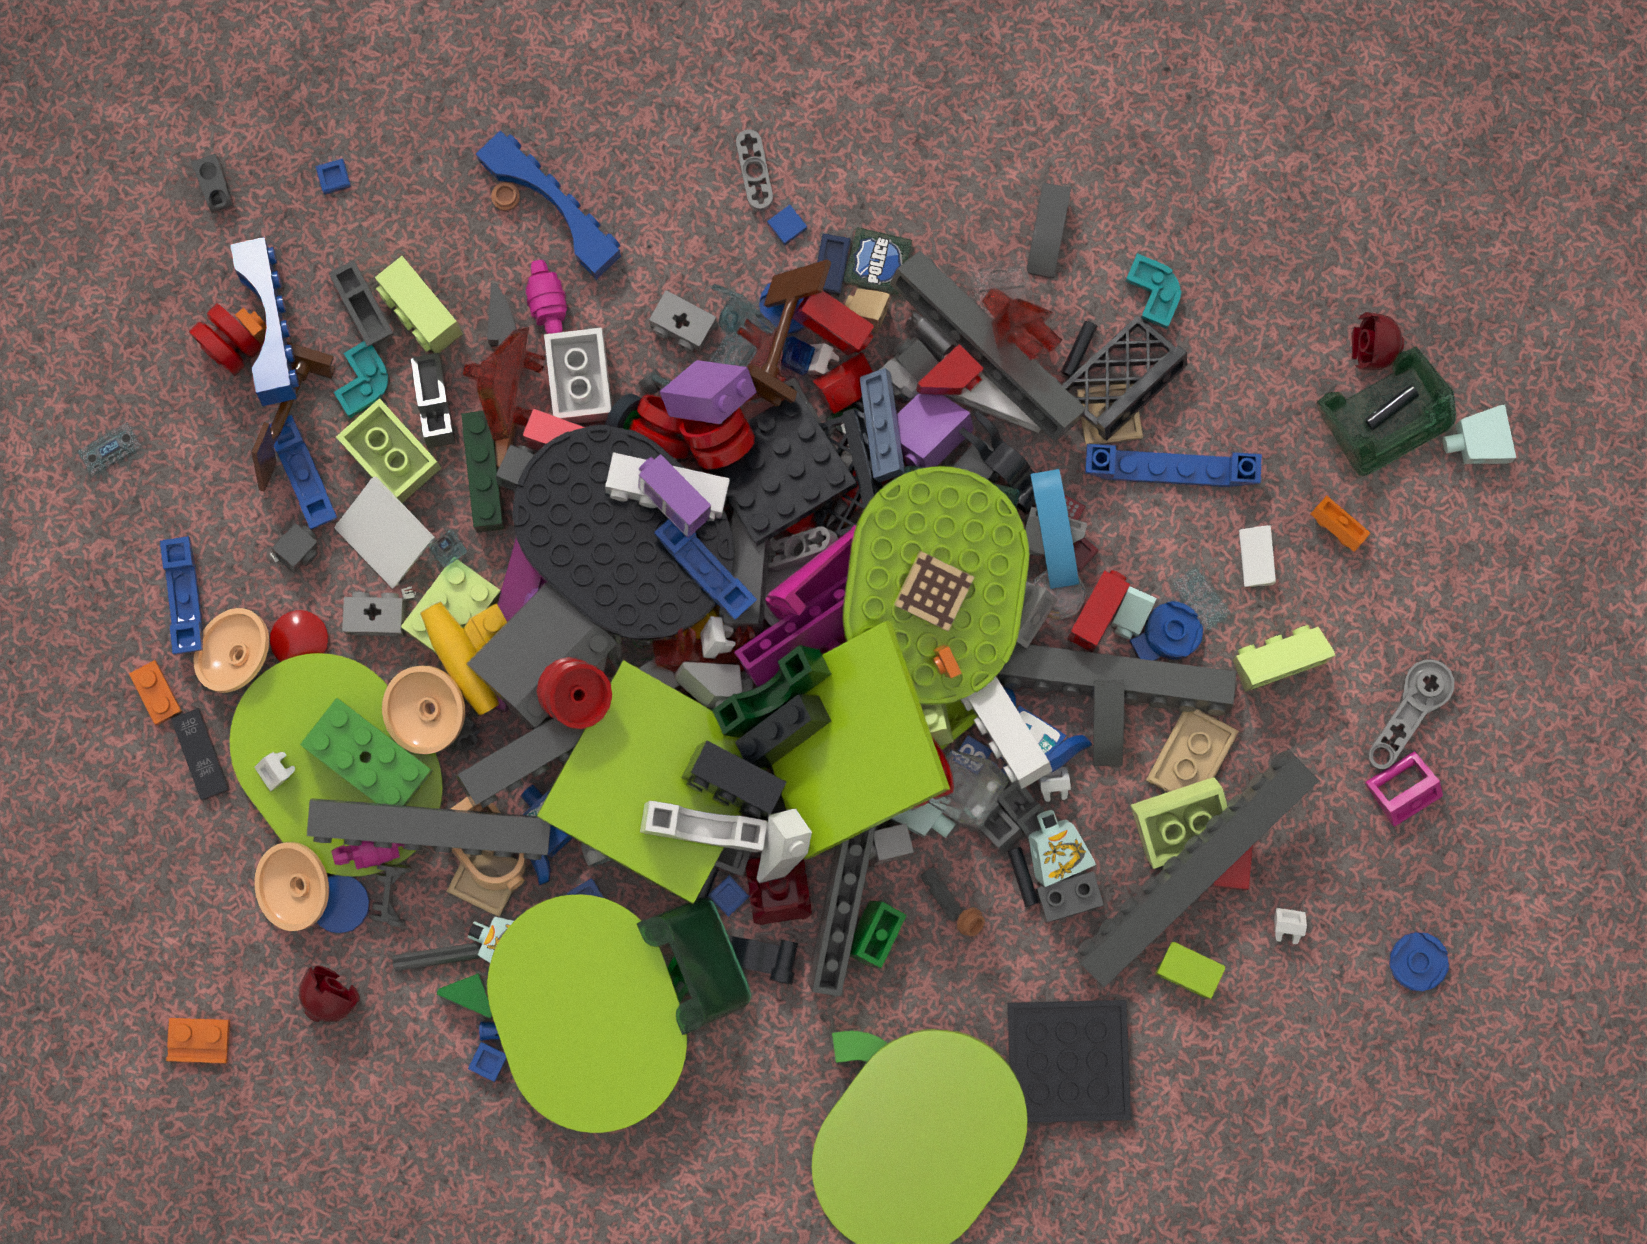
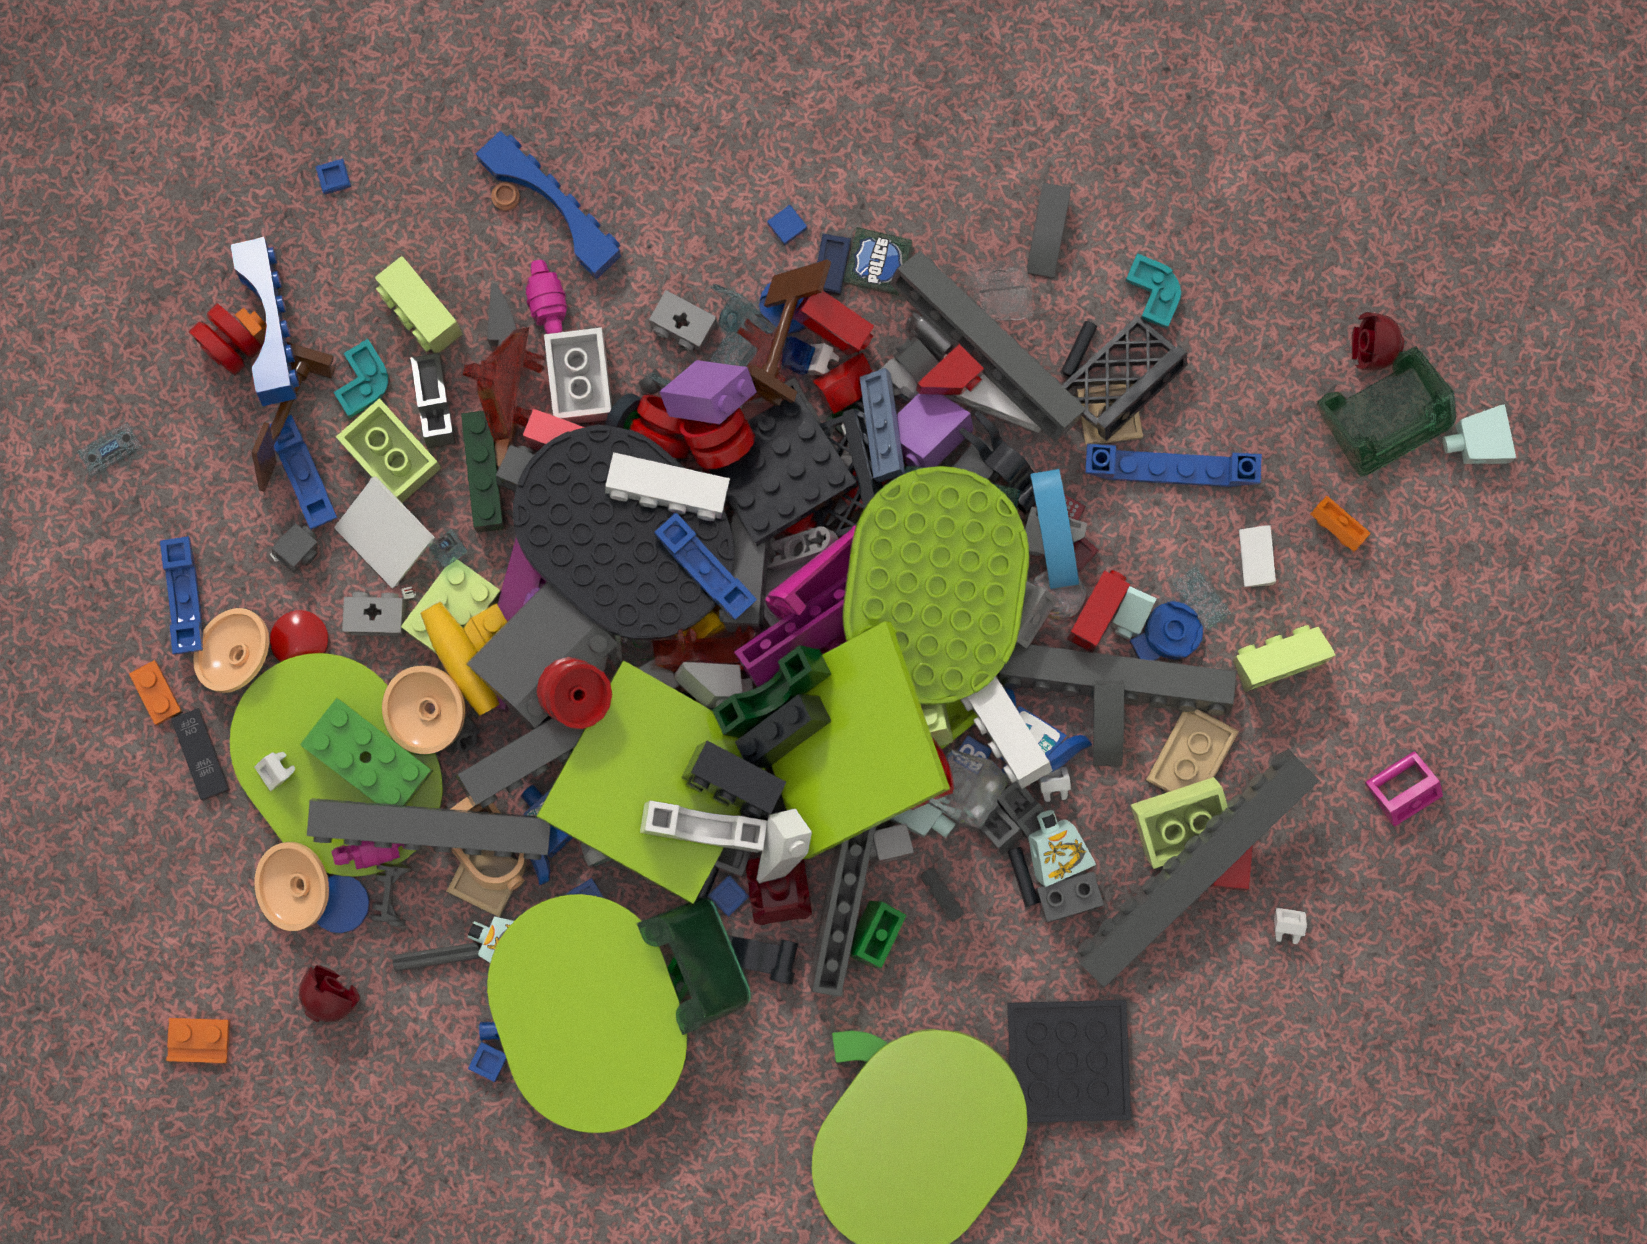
dark grey leg [191,154,234,213] -> none
dark grey slope [328,260,394,347] -> none
green slope [437,973,493,1019] -> none
medium lavender brick [638,454,711,538] -> none
white tile [700,616,735,659] -> none
light grey beam [736,129,773,212] -> none
tan slope [845,288,890,334] -> none
tile [894,551,974,631] -> none
orange plate [933,645,962,678] -> none
nougat plate [957,907,985,936] -> none
clear red connector [982,288,1063,361] -> none
lime panel [1155,942,1225,1000] -> none
black piece [1364,385,1419,430] -> none
light grey beam [1367,660,1454,770] -> none
blue tile [1389,932,1449,991] -> none

